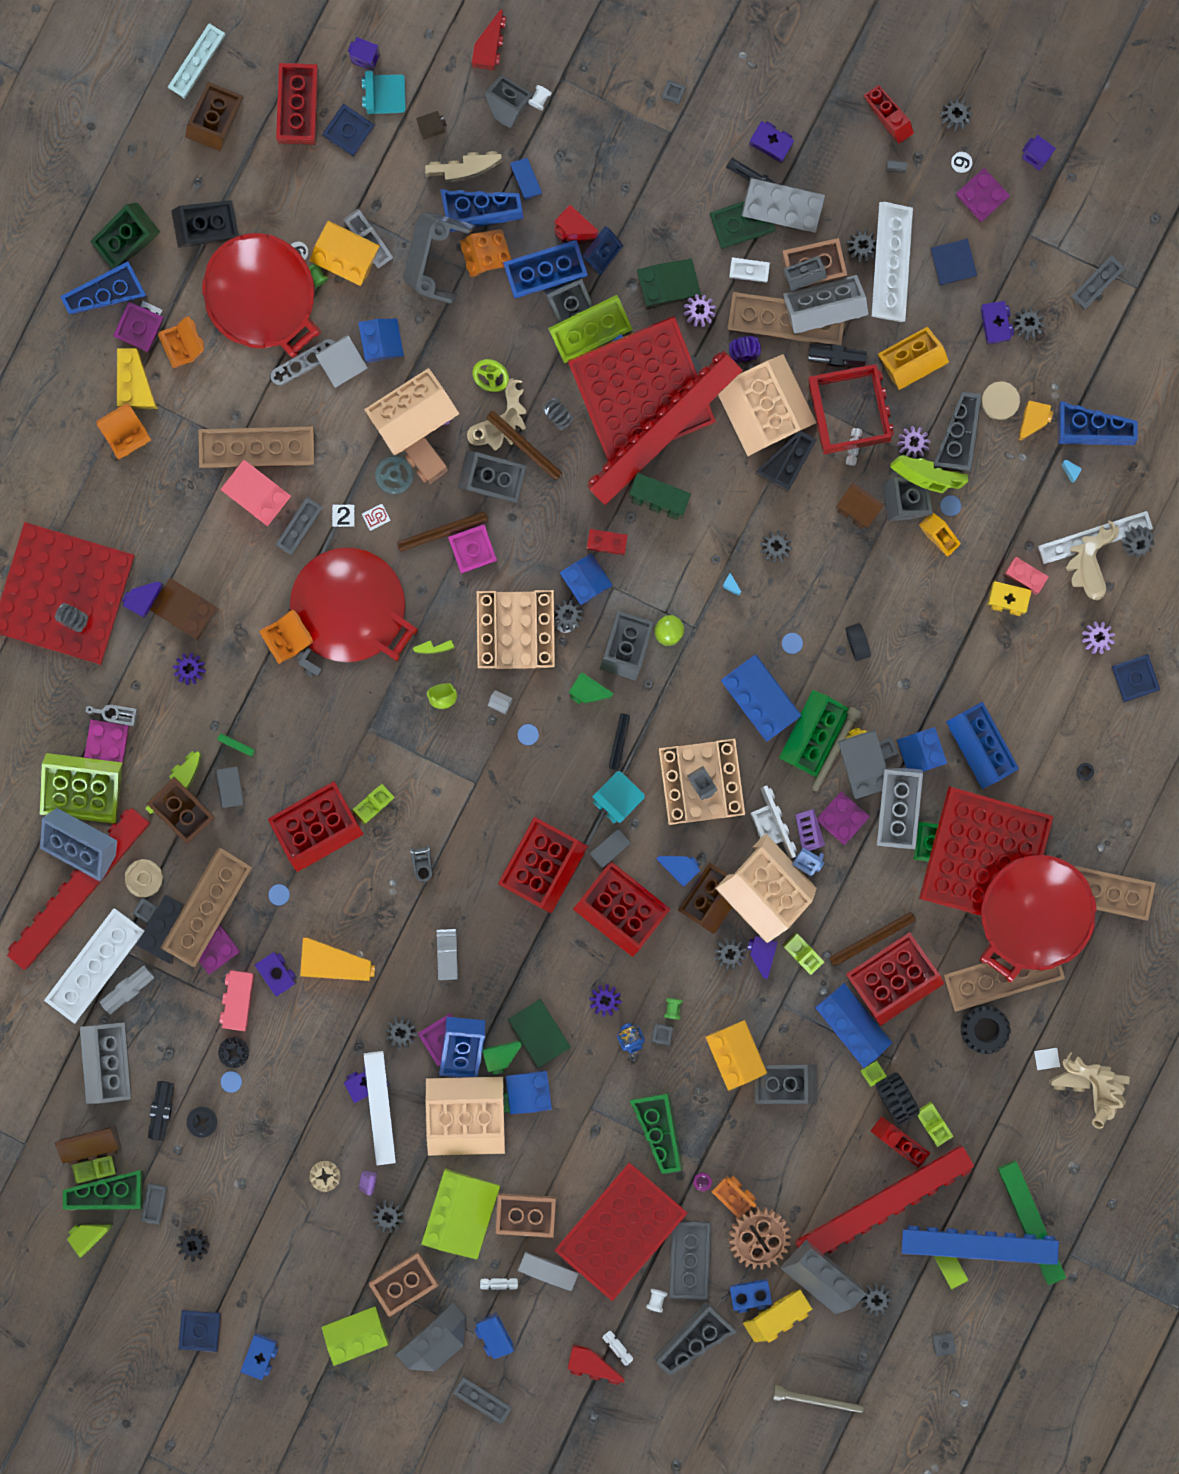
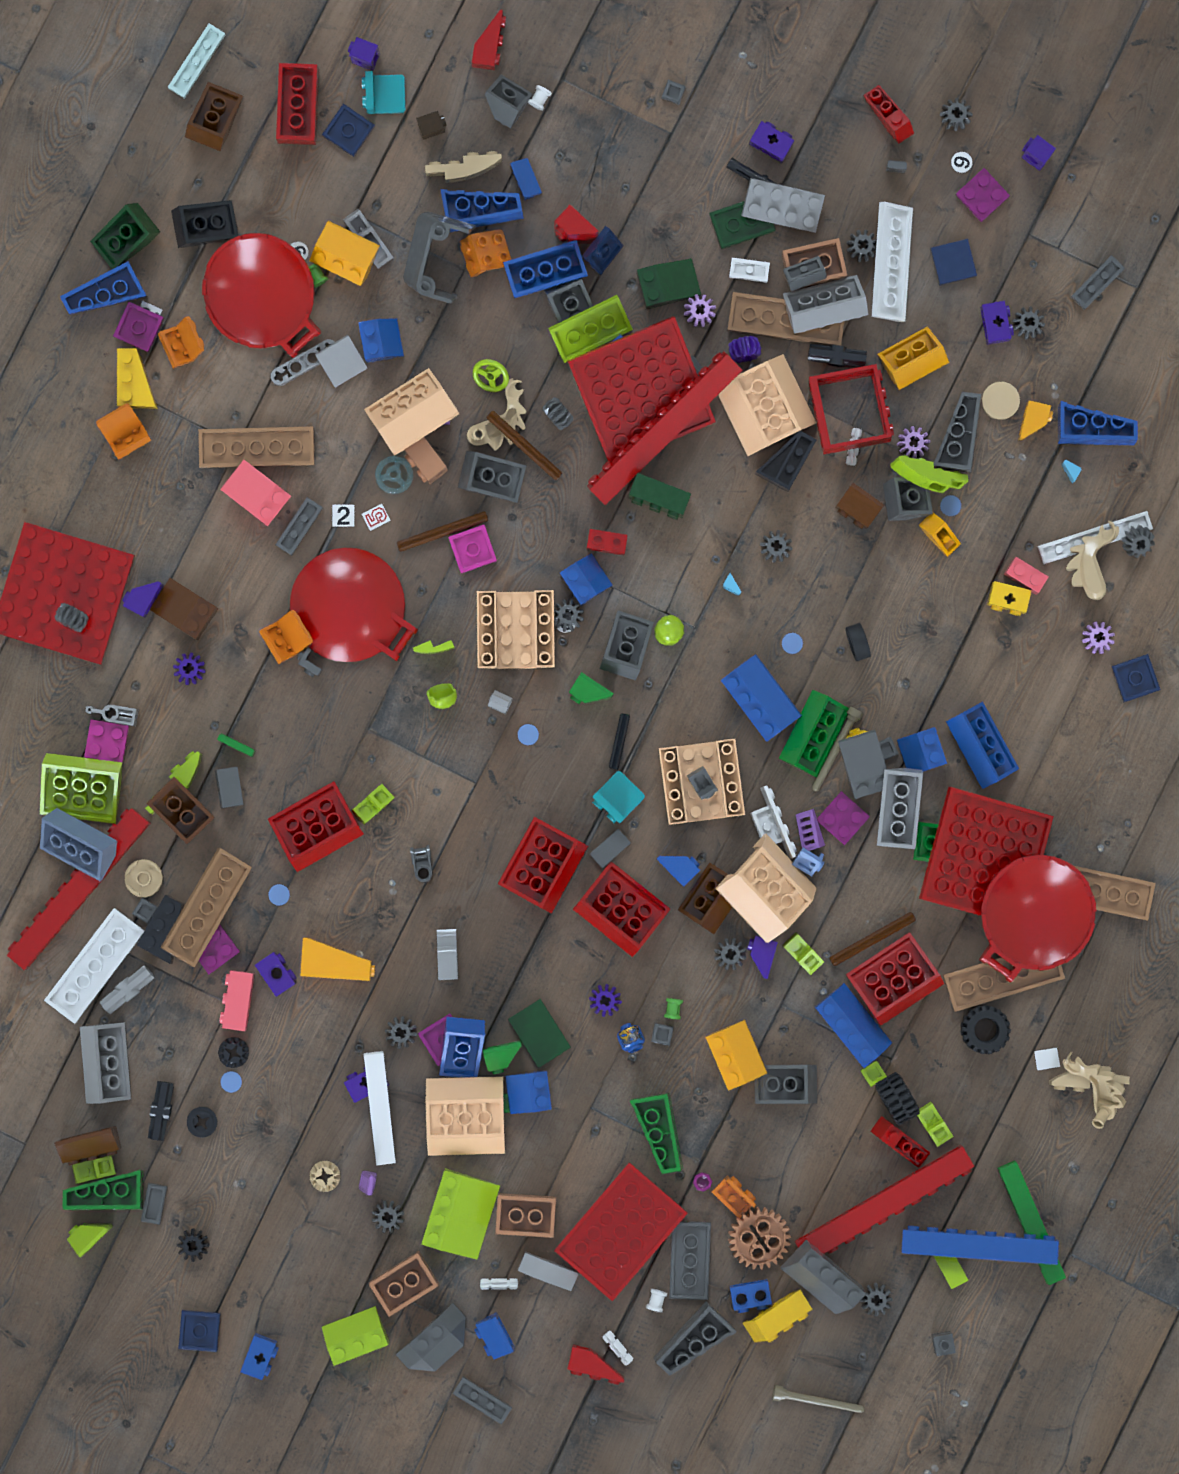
black bush [1076,763,1094,781] -> none

